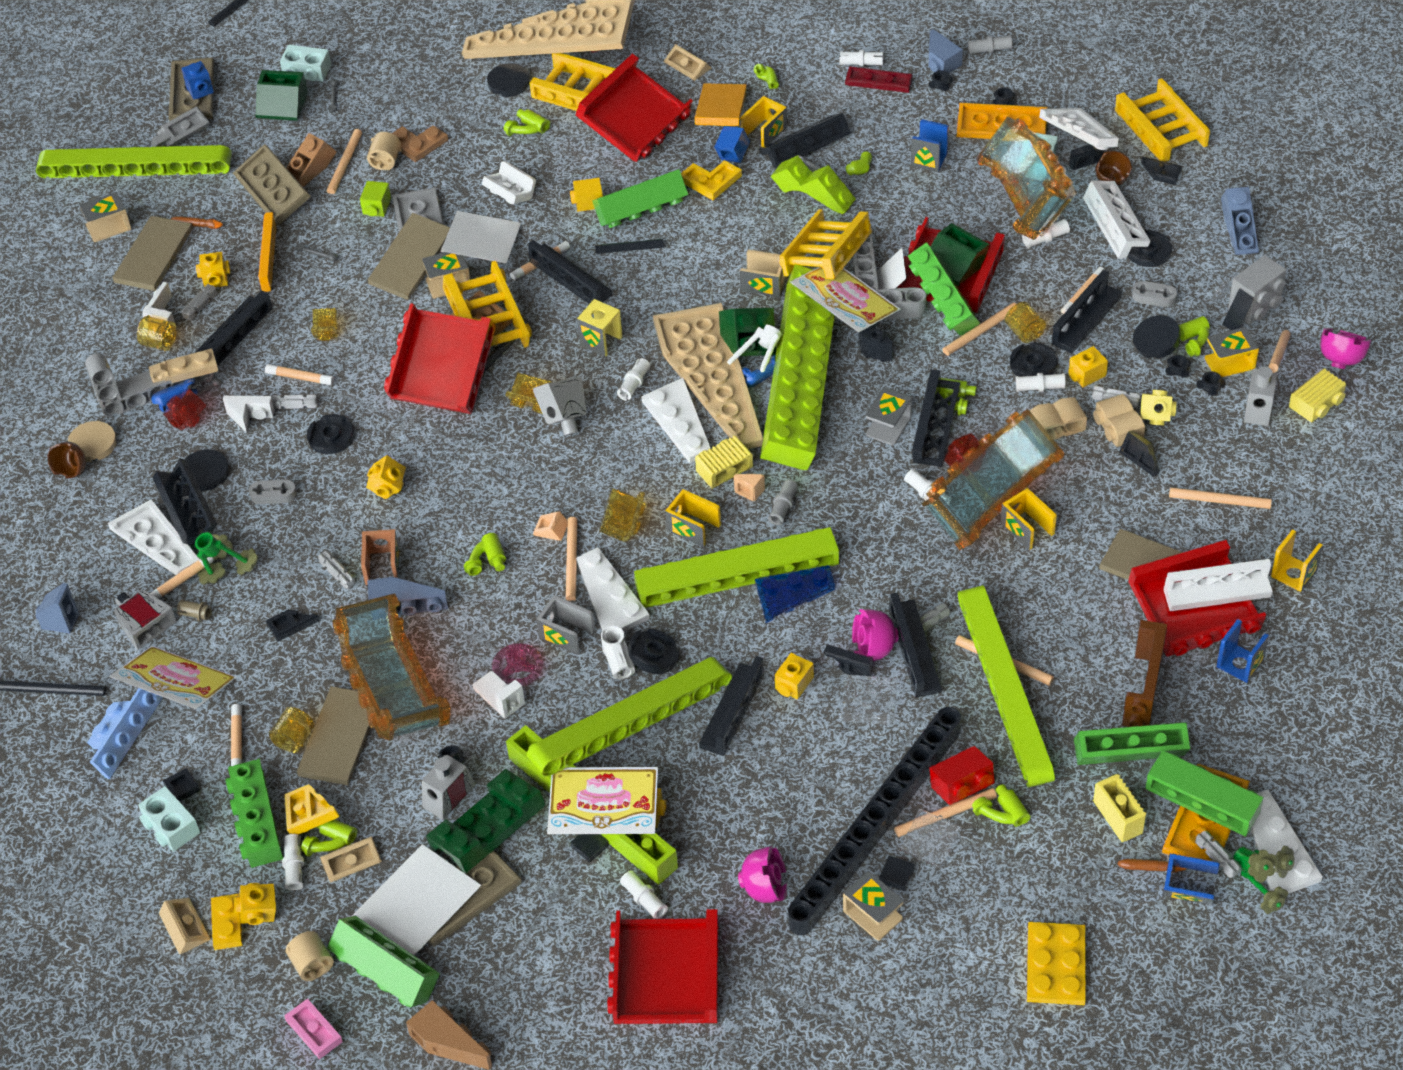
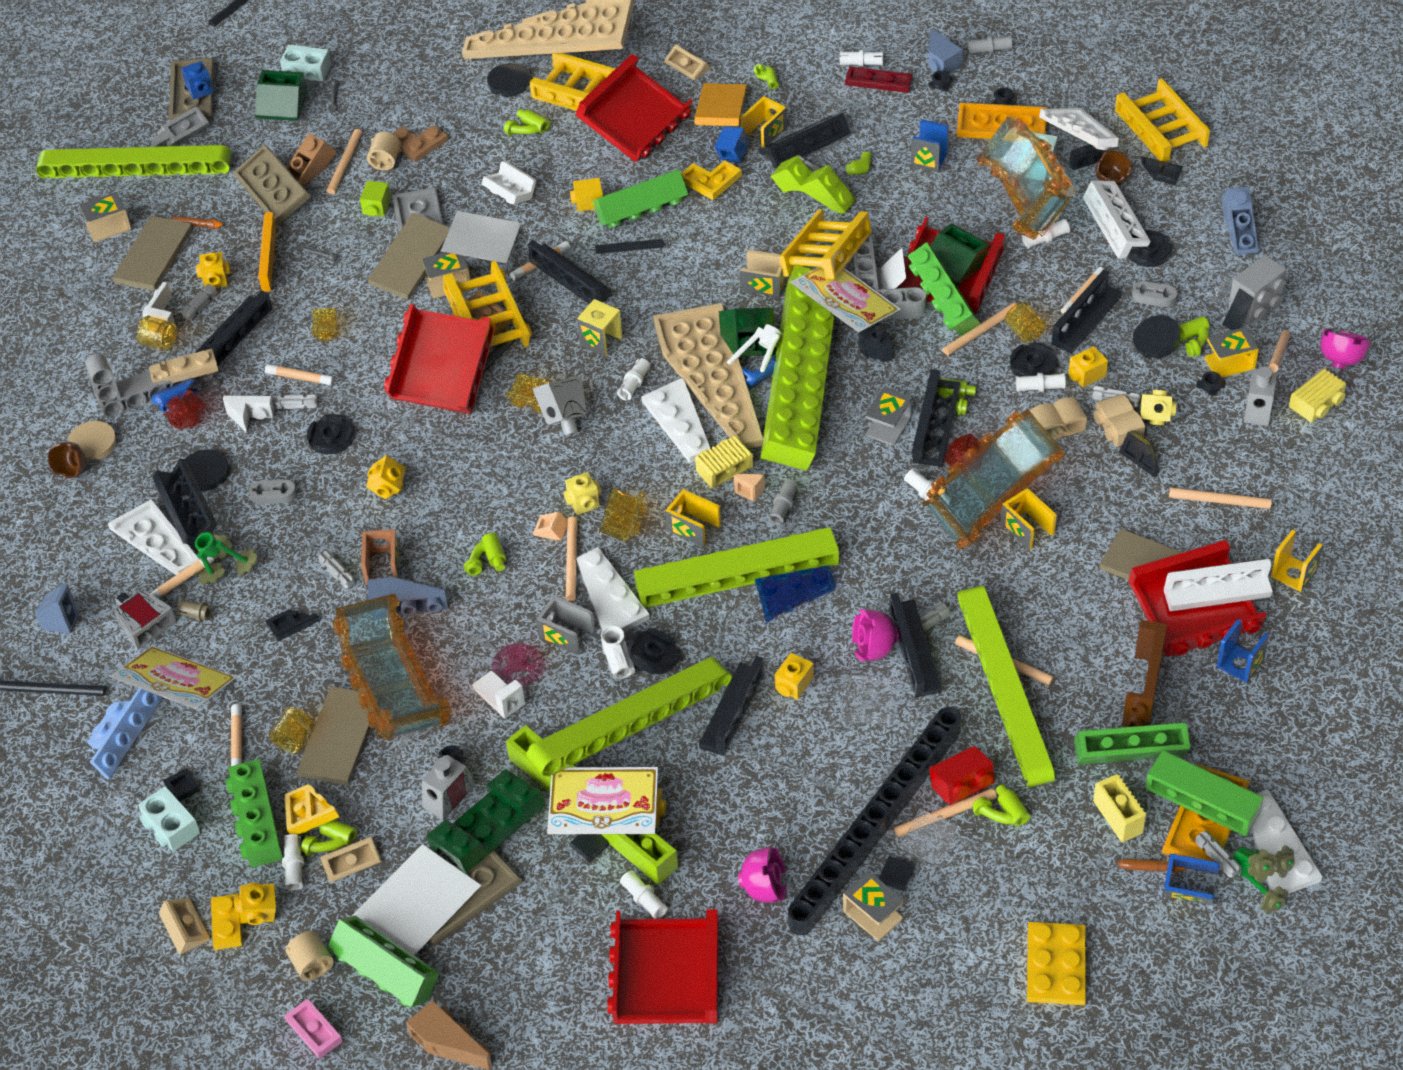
black tile [824,644,873,680] -> none
black plate [1165,355,1191,378] -> none
none -> light yellow brick [563,472,601,515]

